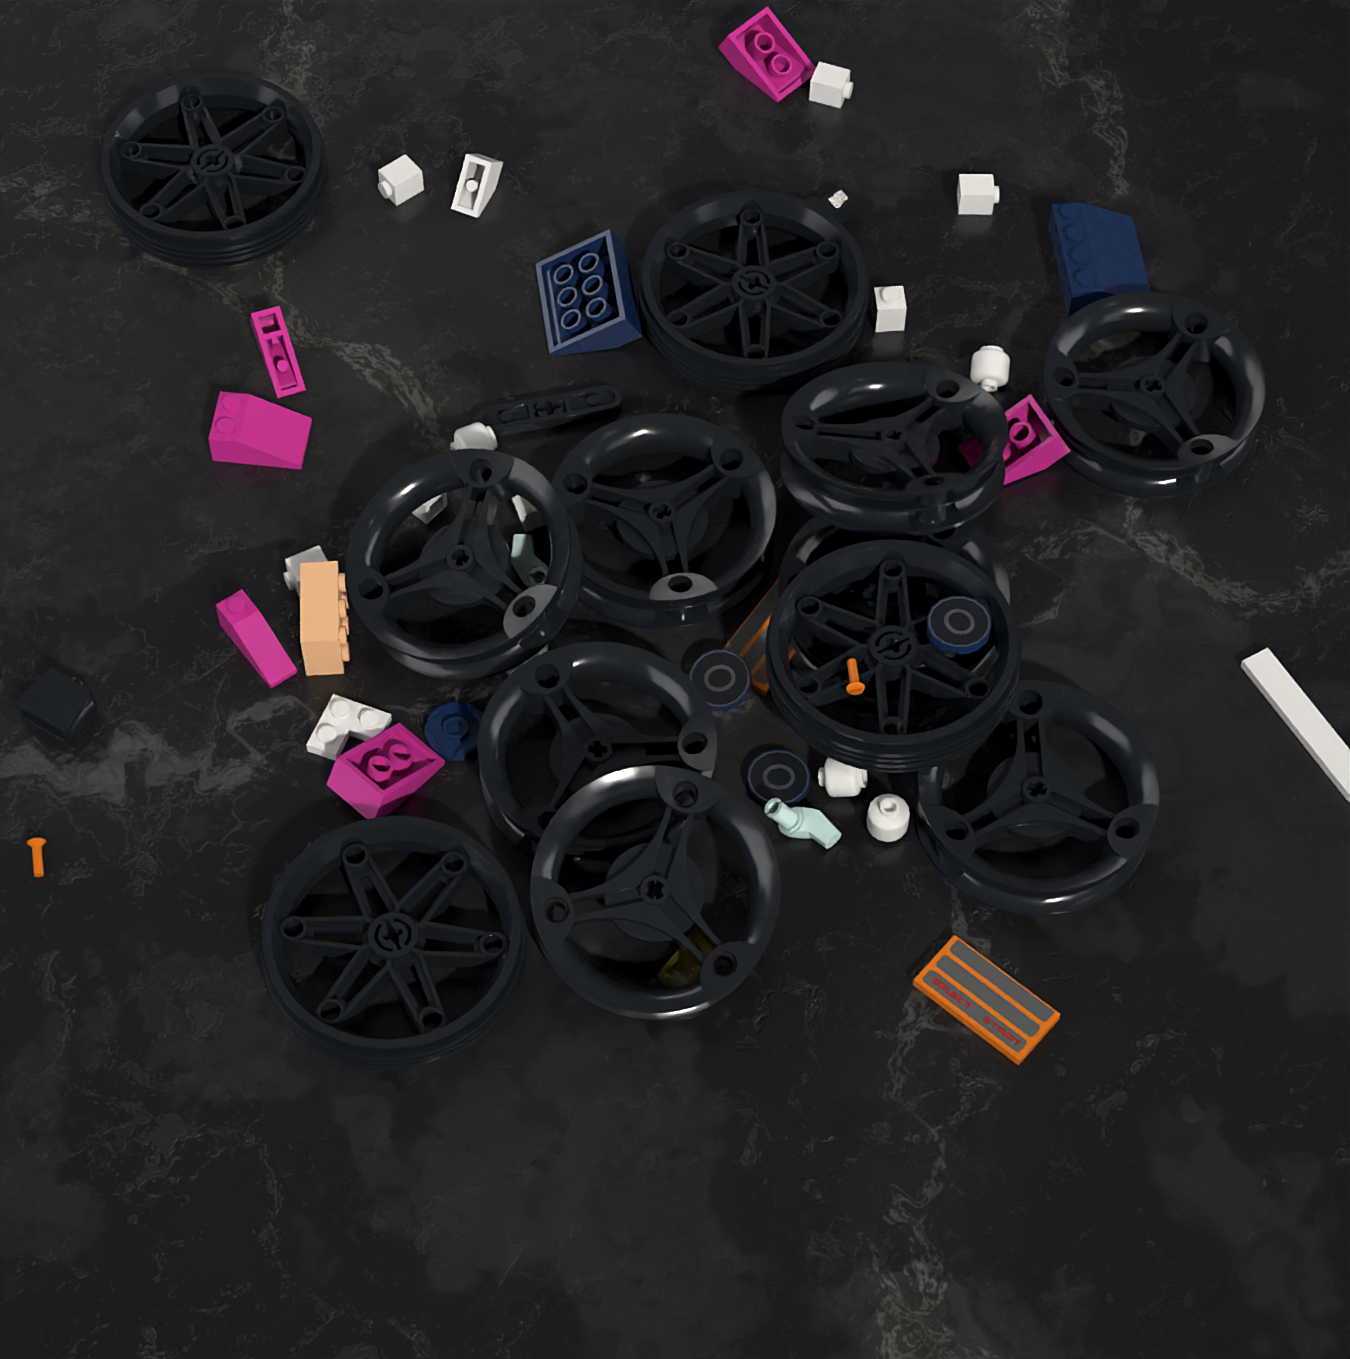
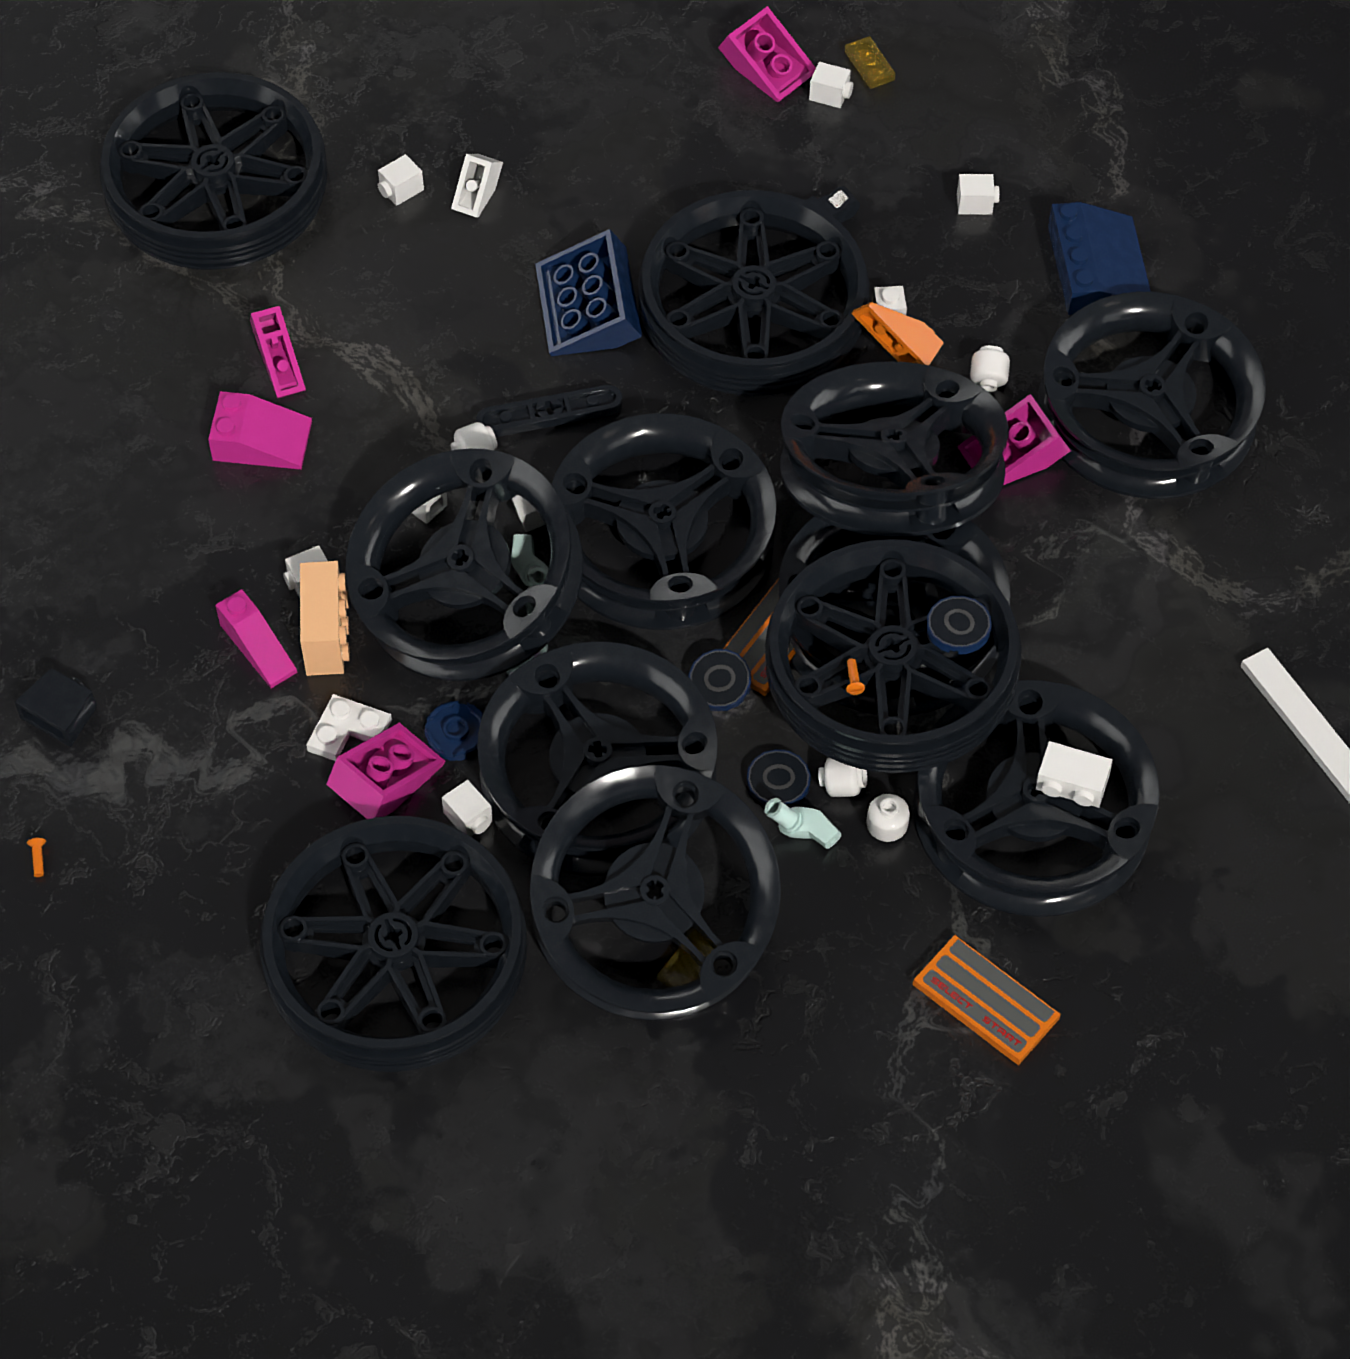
none -> white brick [442,779,493,836]
none -> clear yellow plate [845,36,895,89]
none -> orange slope [851,302,943,365]
none -> white brick [1036,741,1113,808]

